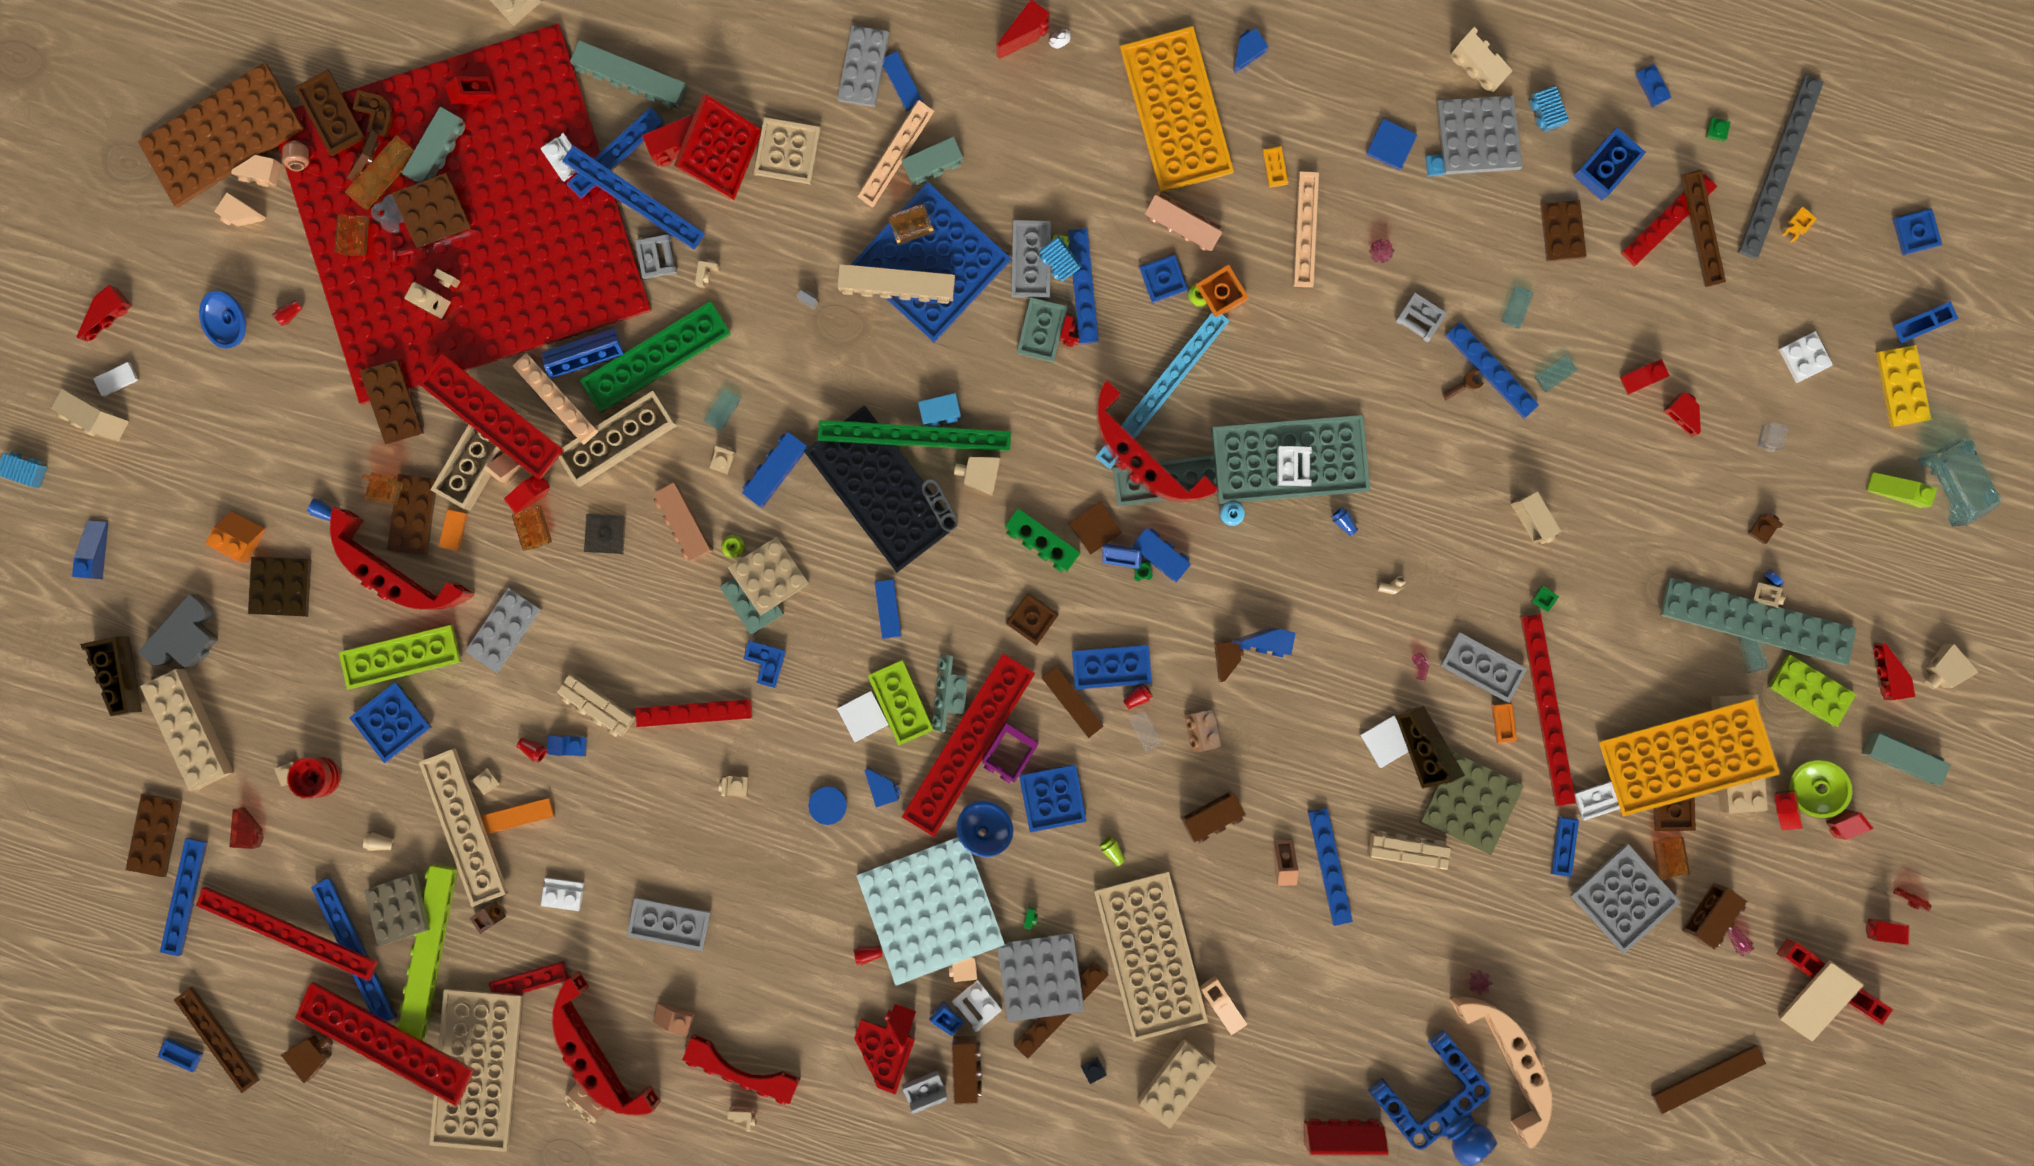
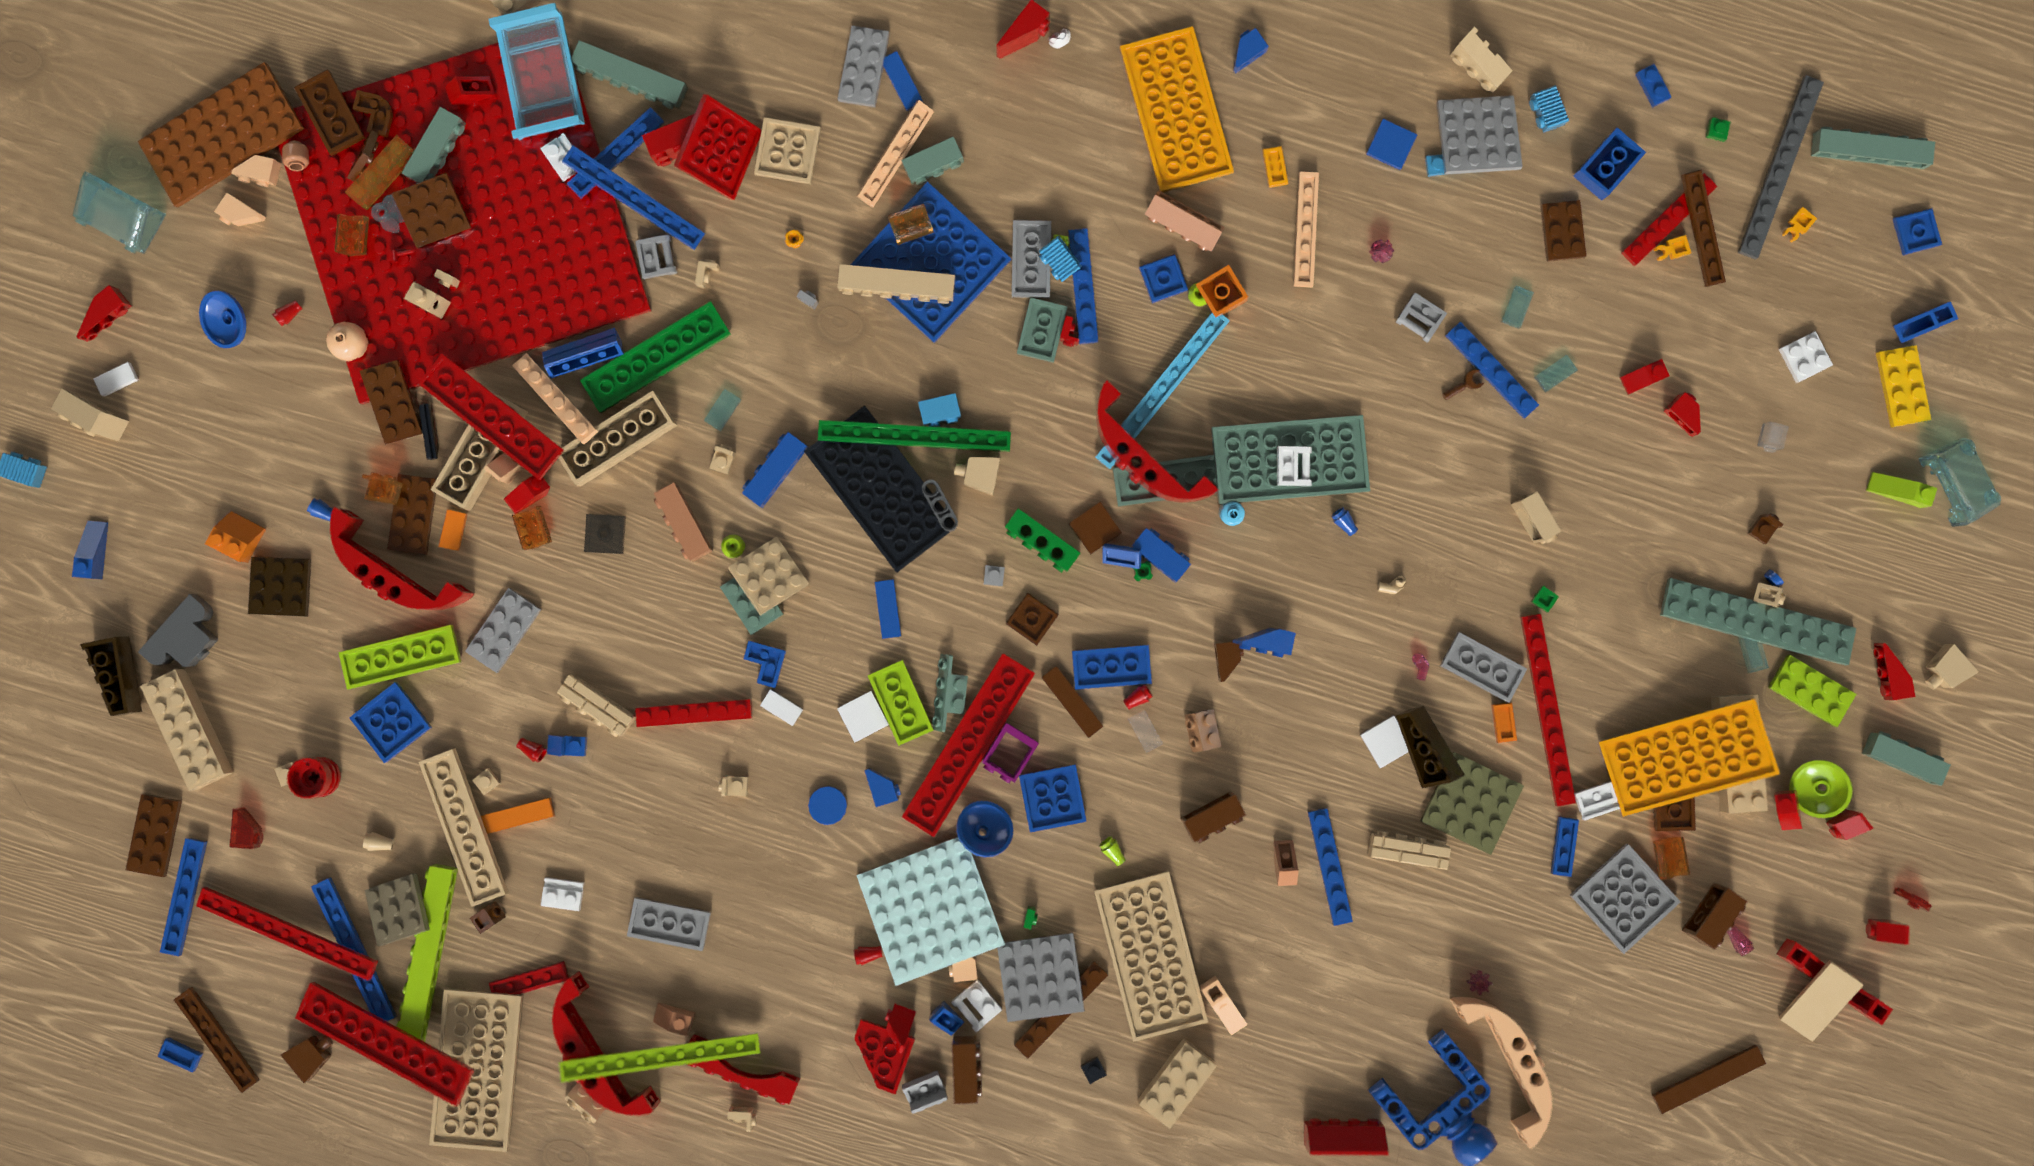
none -> clear light blue windscreen [72,171,166,254]
none -> light nougat cylinder [326,322,368,361]
none -> black axle [419,404,438,460]
none -> clear piece [488,3,585,140]
none -> lime plate [559,1033,760,1082]
none -> white tile [760,689,803,726]
none -> light orange plate [785,229,804,248]
none -> light grey plate [984,565,1005,587]
none -> light orange plate [1654,235,1692,261]
none -> sand green brick [1811,127,1935,169]

